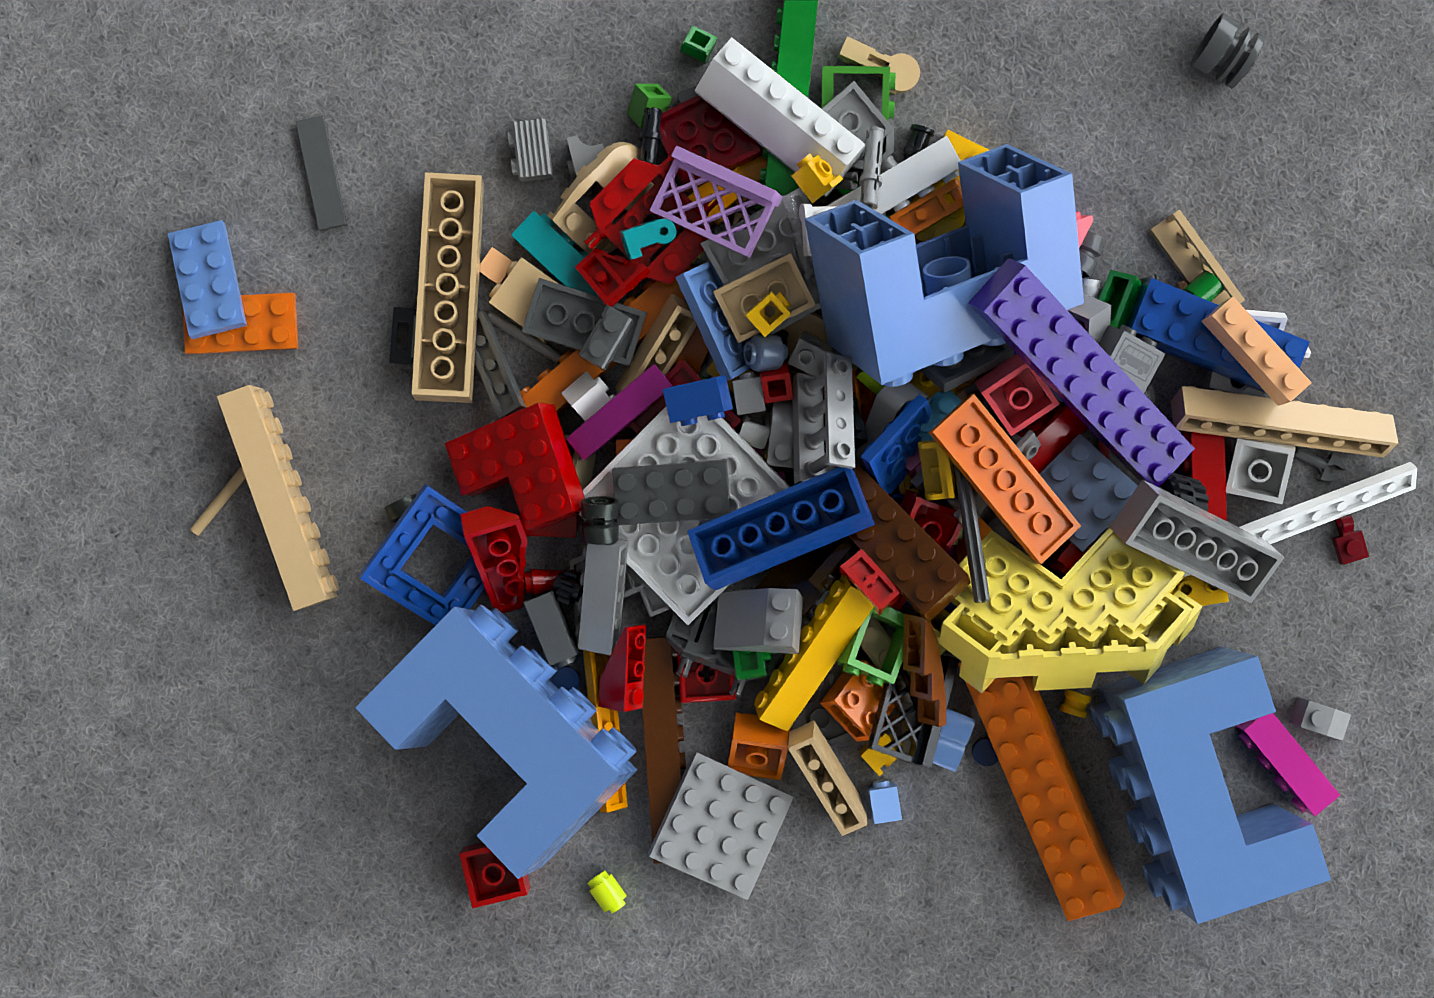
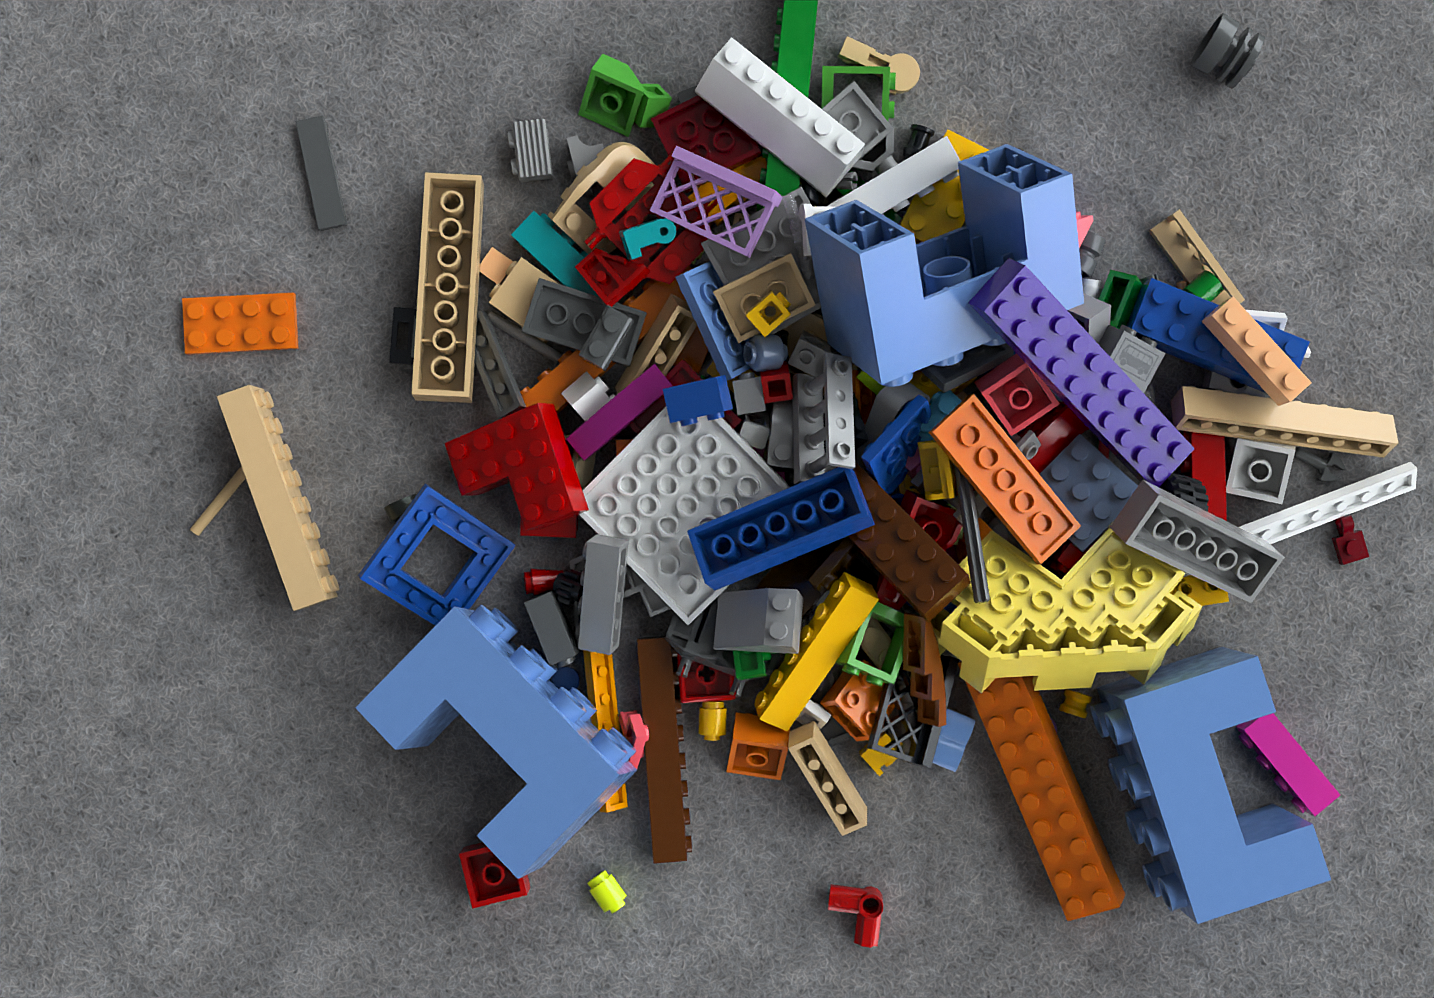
medium blue plate [168,220,247,339] -> none
red wedge [460,506,527,613] -> none
pearl dark grey wheel [581,496,619,545] -> none
red slope [599,624,646,712] -> none
dark grey plate [612,459,731,525] -> none
black pin [639,107,662,165] -> none
light grey plate [647,751,794,900] -> none
green brick [680,26,718,64] -> none
yellow brick [792,154,843,204] -> none
red hinge [840,549,901,615] -> none
light grey pin [859,126,885,210] -> none
light blue brick [867,779,902,824] -> none
orange plate [889,178,964,236] -> none
dark blue tile [972,738,999,767] -> none
light grey slope [1289,697,1351,741] -> none
none -> bright green slope [578,54,645,137]
none -> coral hinge [619,710,649,769]
none -> yellow brick [698,701,727,741]
none -> white plate [796,700,831,729]
none -> red piece [828,884,883,948]

